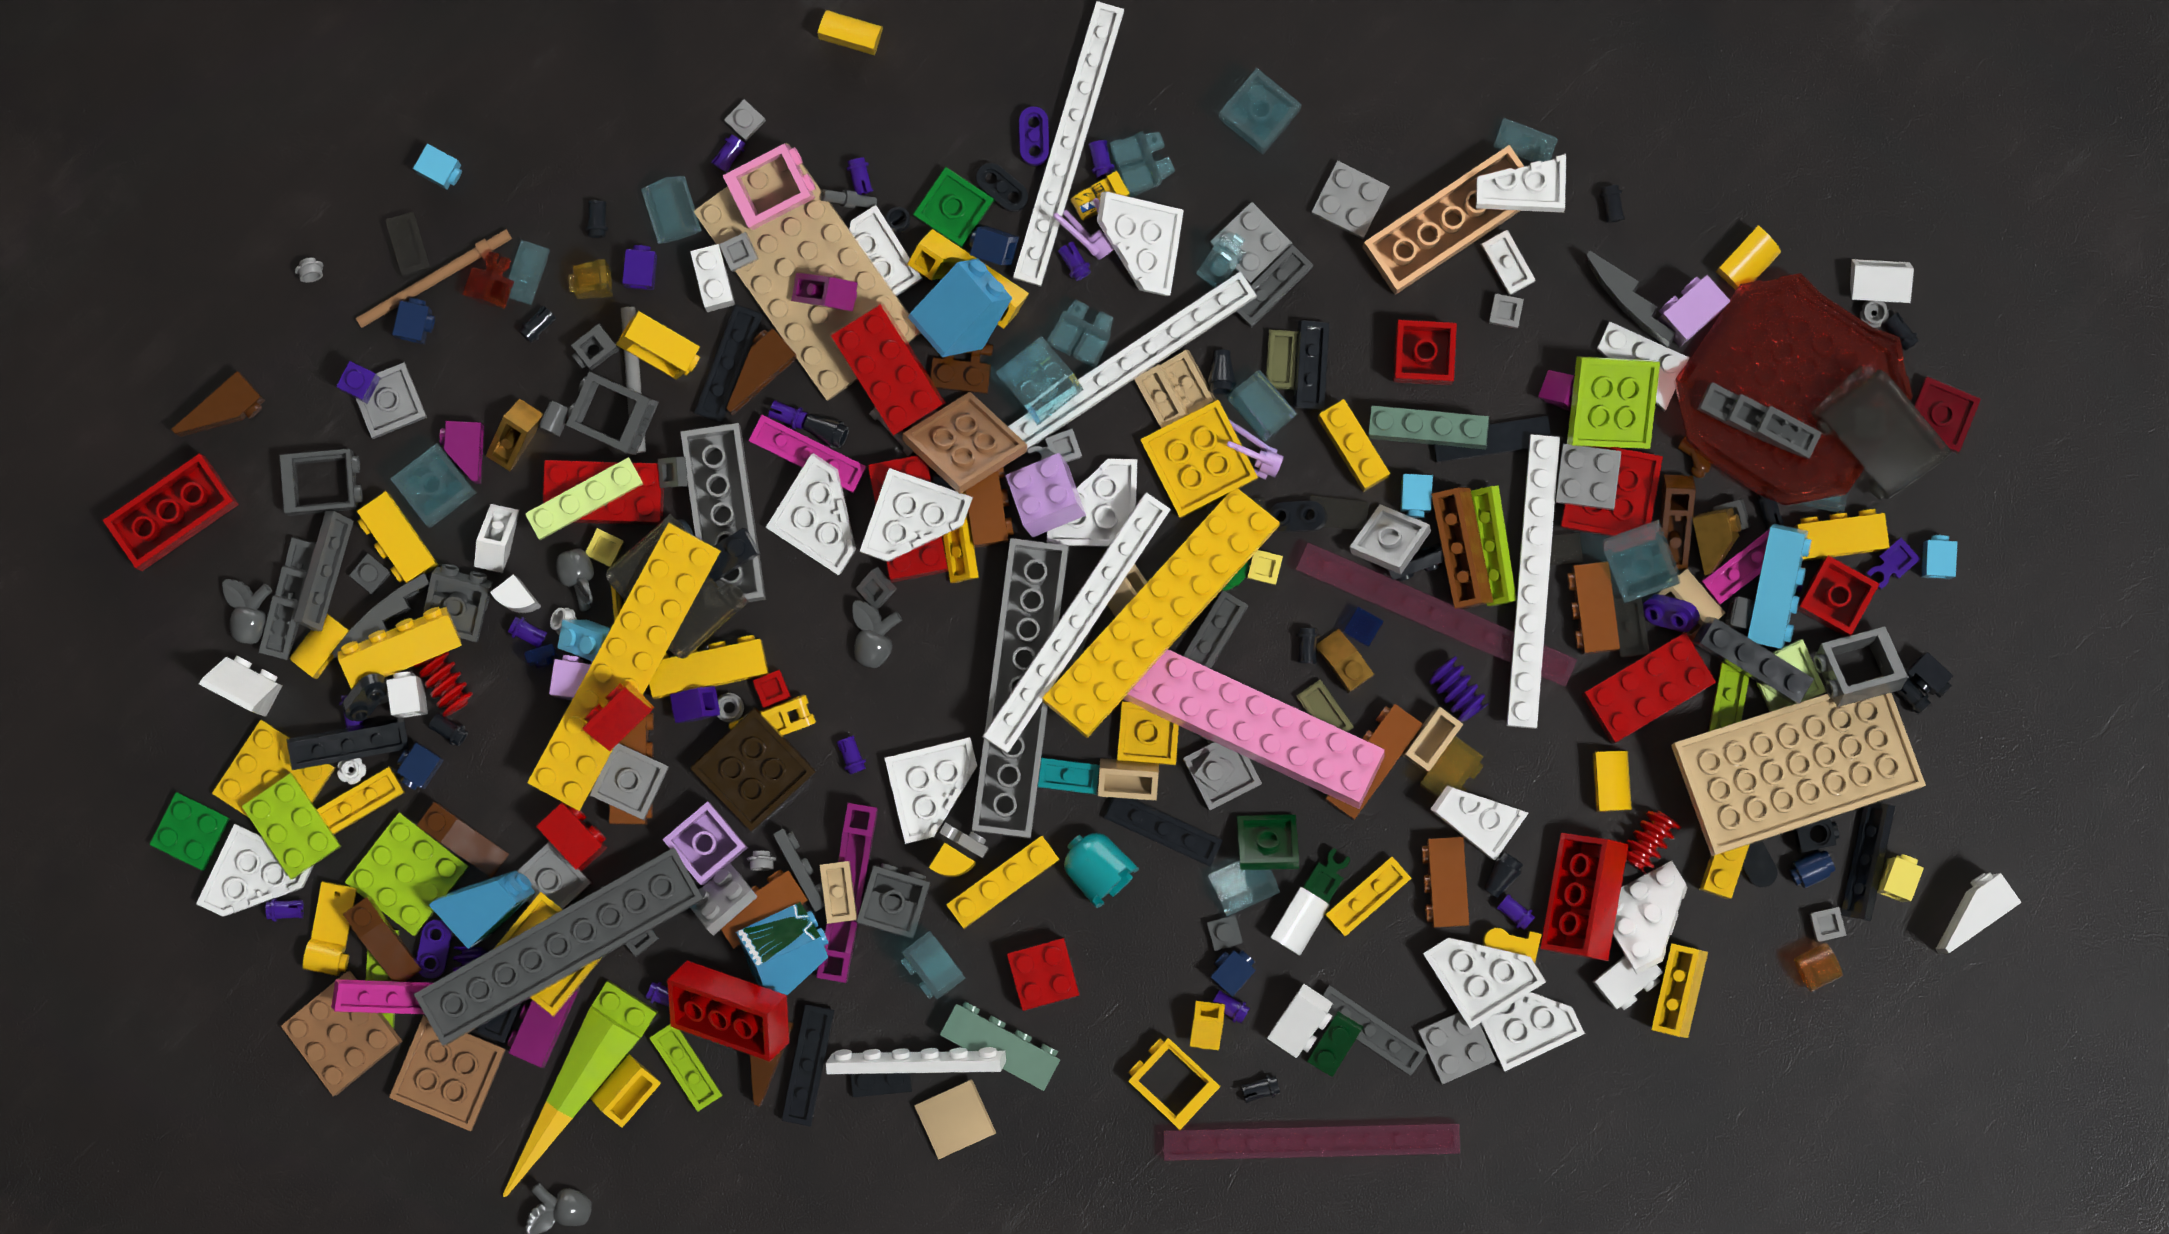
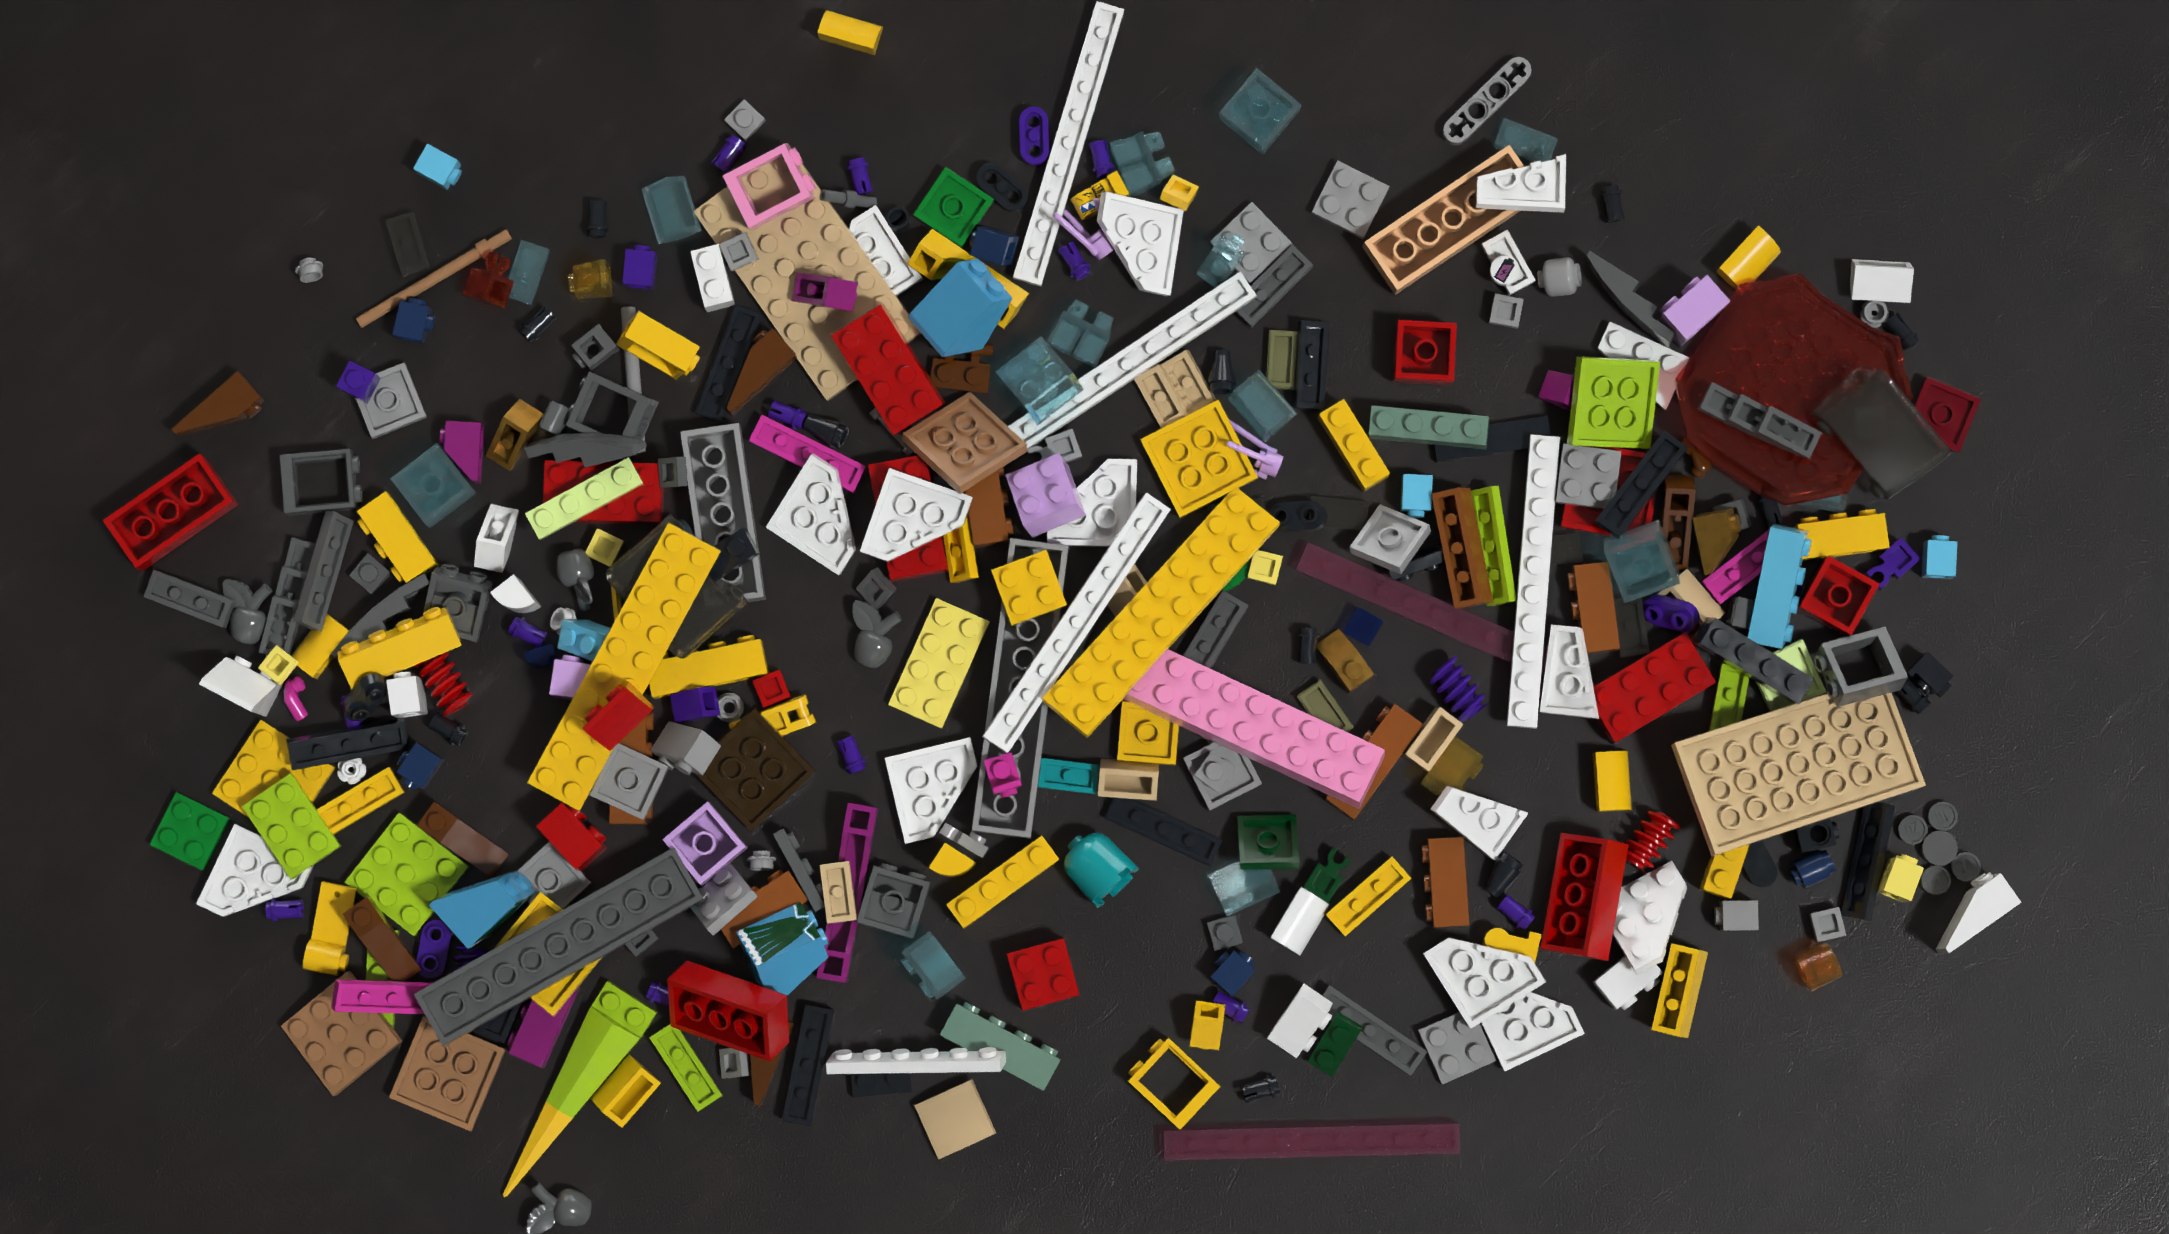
none -> dark grey plate [144,570,236,628]
none -> light yellow slope [258,645,299,686]
none -> dark pink arm [284,676,308,721]
none -> dark grey slope [524,433,647,468]
none -> light grey brick [650,721,721,775]
none -> light grey plate [719,1048,750,1079]
none -> light yellow plate [888,598,990,729]
none -> dark pink bracket [984,752,1022,798]
none -> yellow plate [991,550,1067,626]
none -> yellow plate [1160,175,1199,211]
none -> light grey beam [1442,57,1531,145]
none -> white tile [1490,255,1520,286]
none -> light grey head [1537,257,1582,297]
none -> white wing [1540,624,1599,719]
none -> black plate [1595,431,1688,540]
none -> light grey brick [1714,900,1759,931]
none -> dark grey piece [1897,802,1981,895]

